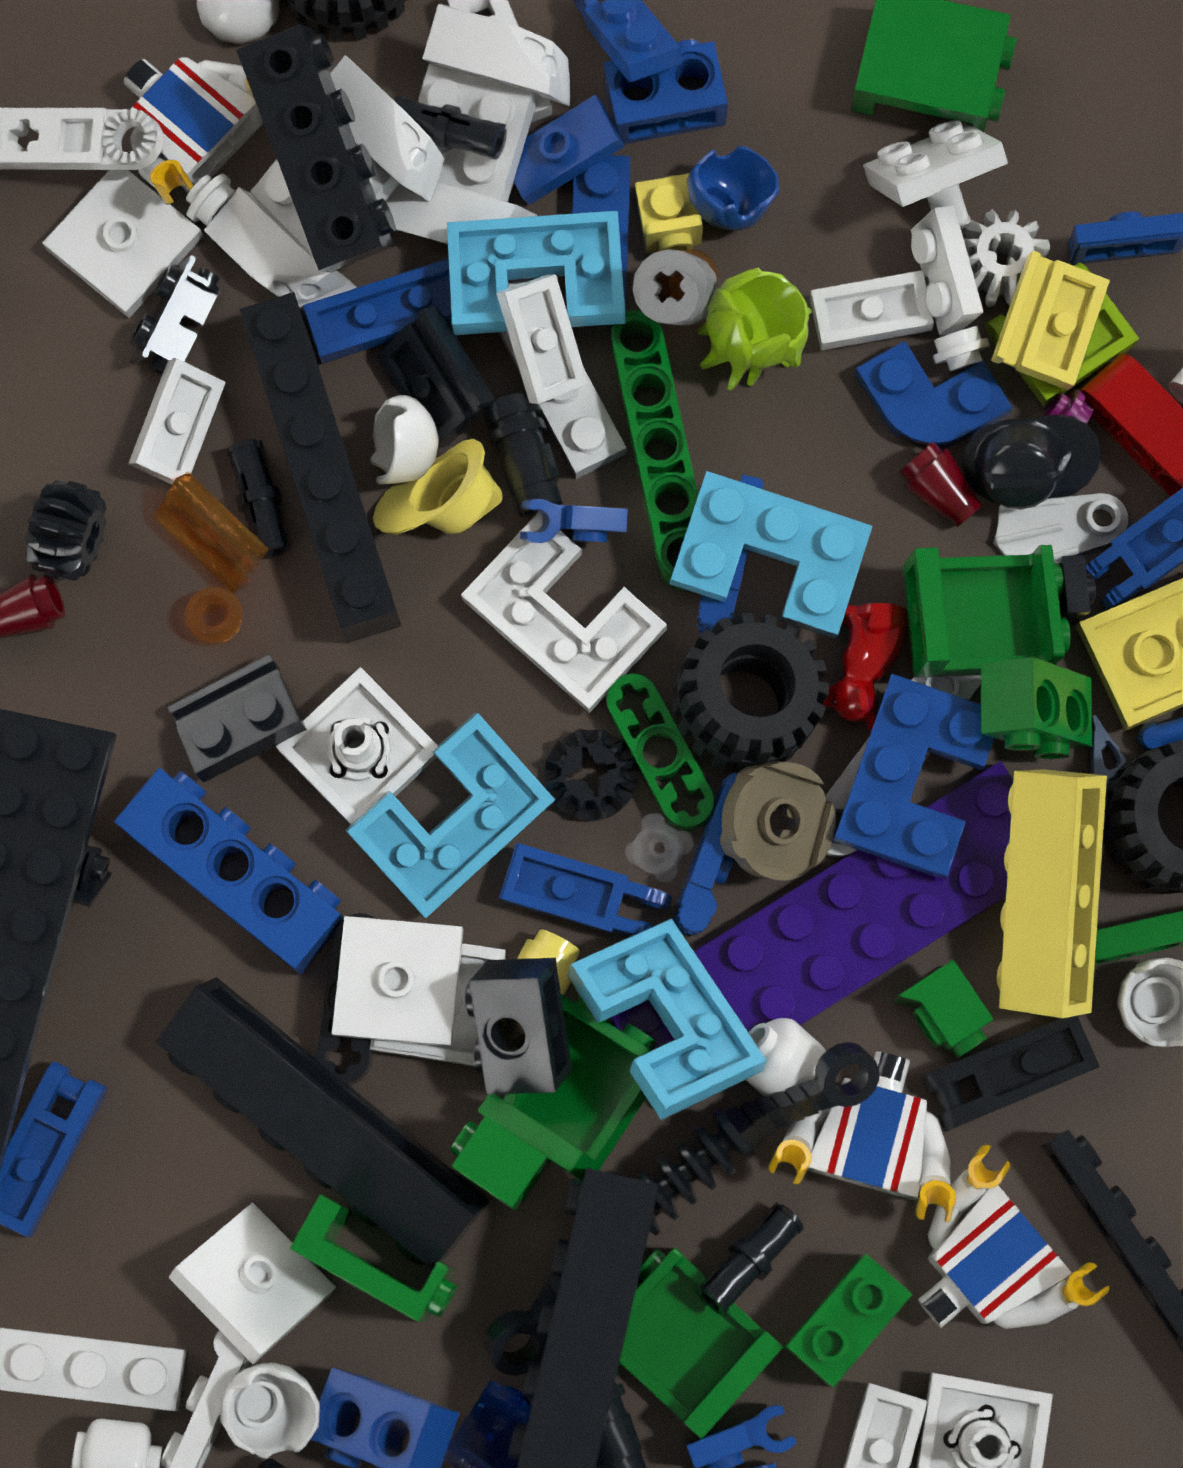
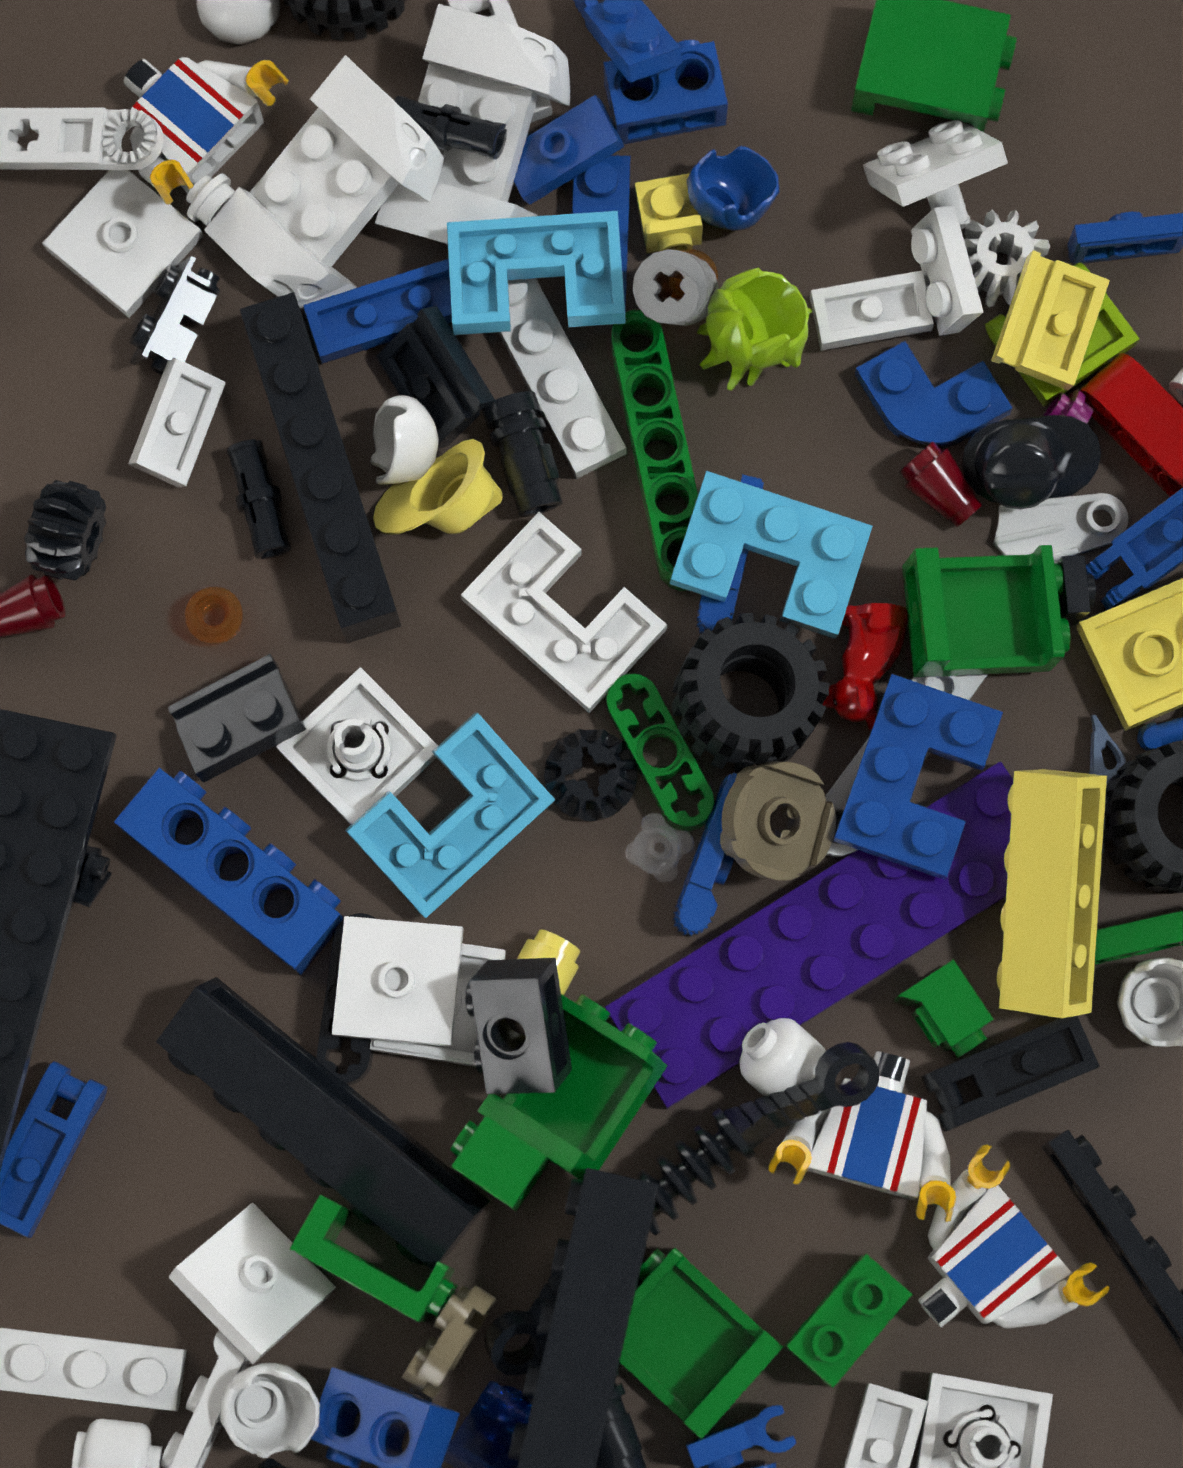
clear orange tile [153,472,269,594] -> none
black brick [236,24,396,271] -> none
white plate [496,275,589,404] -> none
blue hinge [499,843,672,937] -> none
blue plate [520,499,628,543] -> none
medium azure plate [567,919,767,1120] -> none
black pin [696,1202,804,1316] -> none
white plate [933,326,990,371] -> none
green brick [981,657,1092,760] -> none
none -> dark tan plate [402,1285,496,1403]

